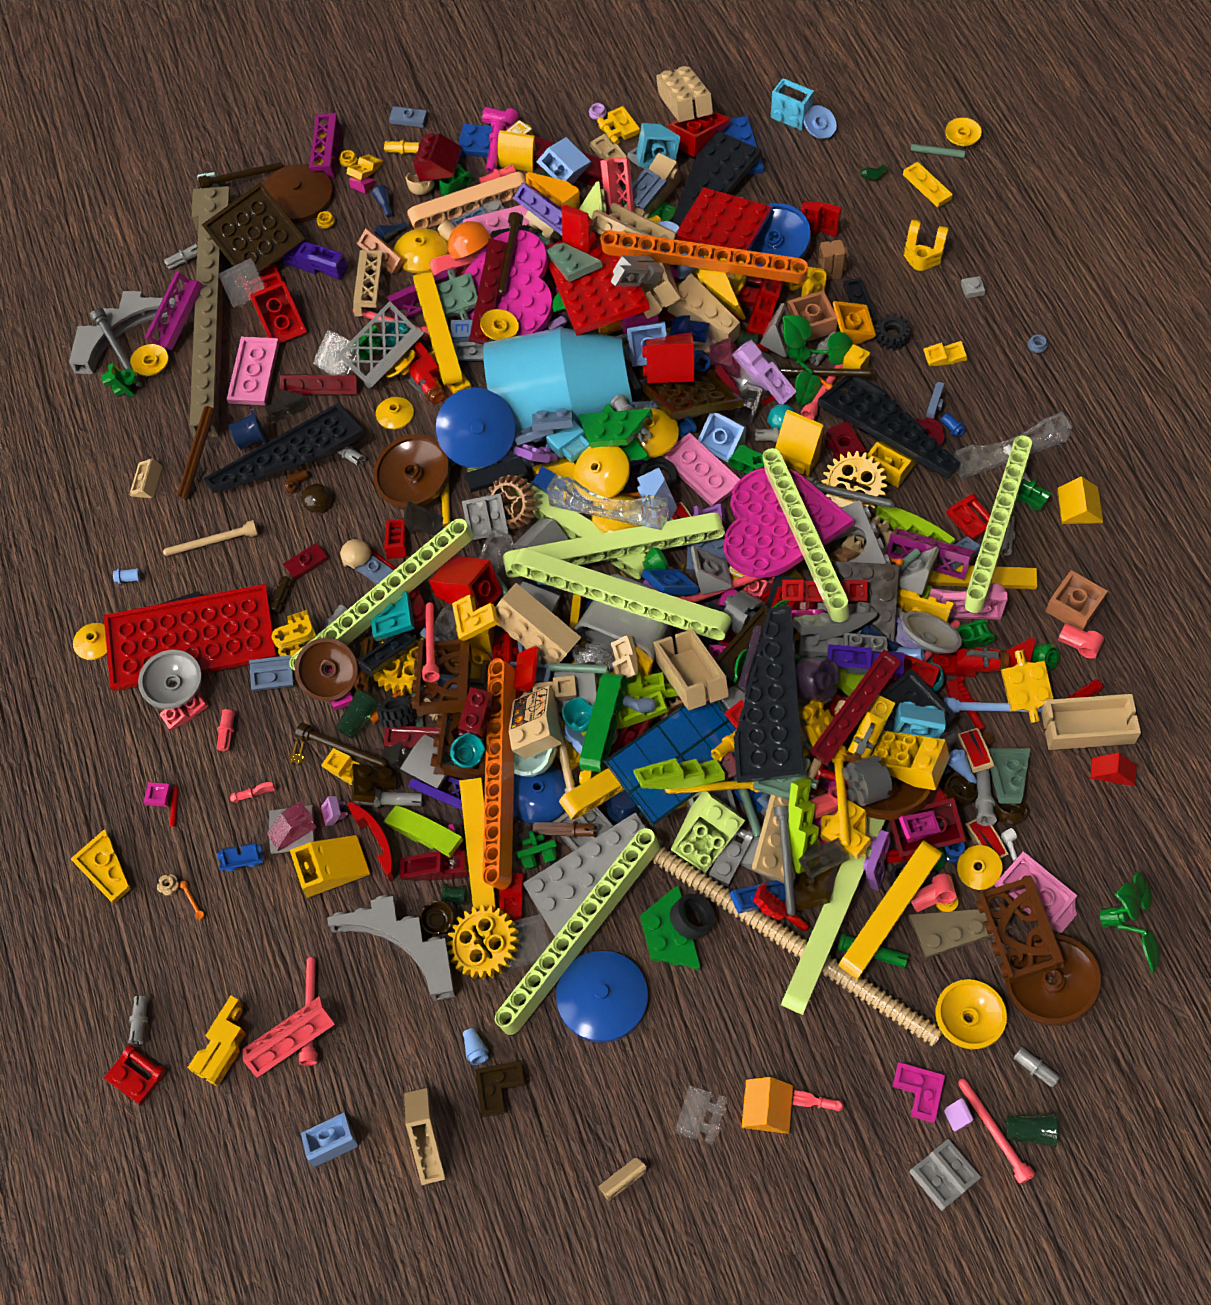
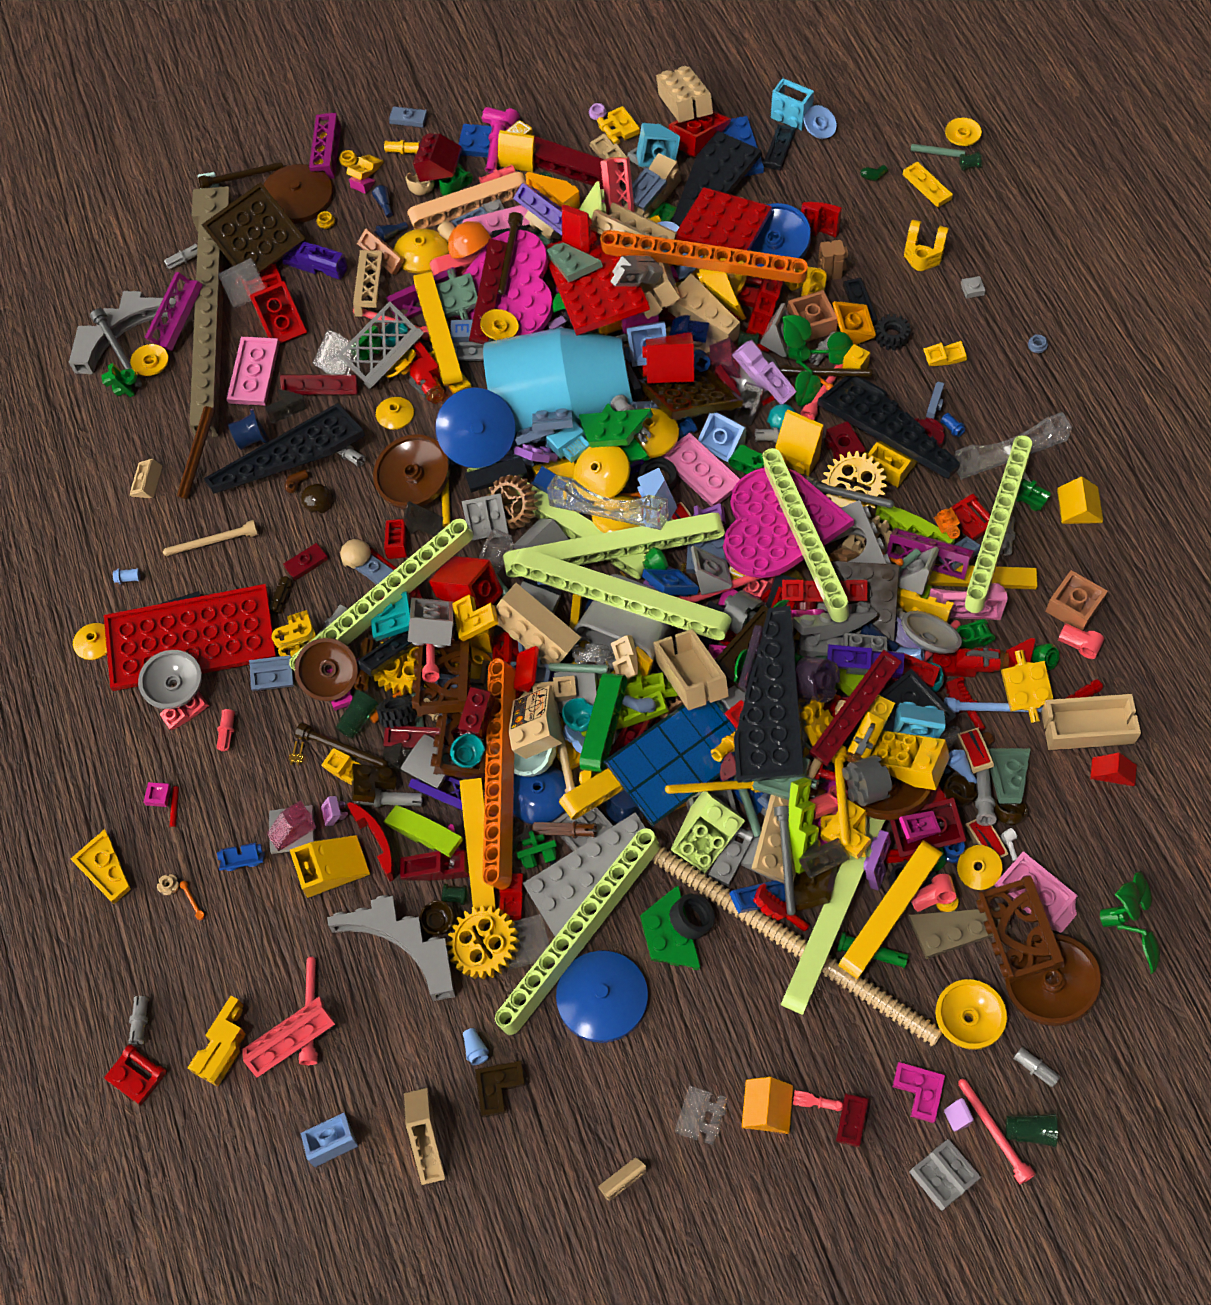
coral piece [230,782,276,802] -> none
light blue slope [537,137,592,185] -> none
lime slope [634,758,725,789] -> none
none -> light grey slope [408,598,453,647]
none -> black tile [763,124,795,171]
none -> dark red plate [836,1093,869,1147]
none -> orange hinge [934,507,960,539]
none -> clear green bush [959,151,982,171]

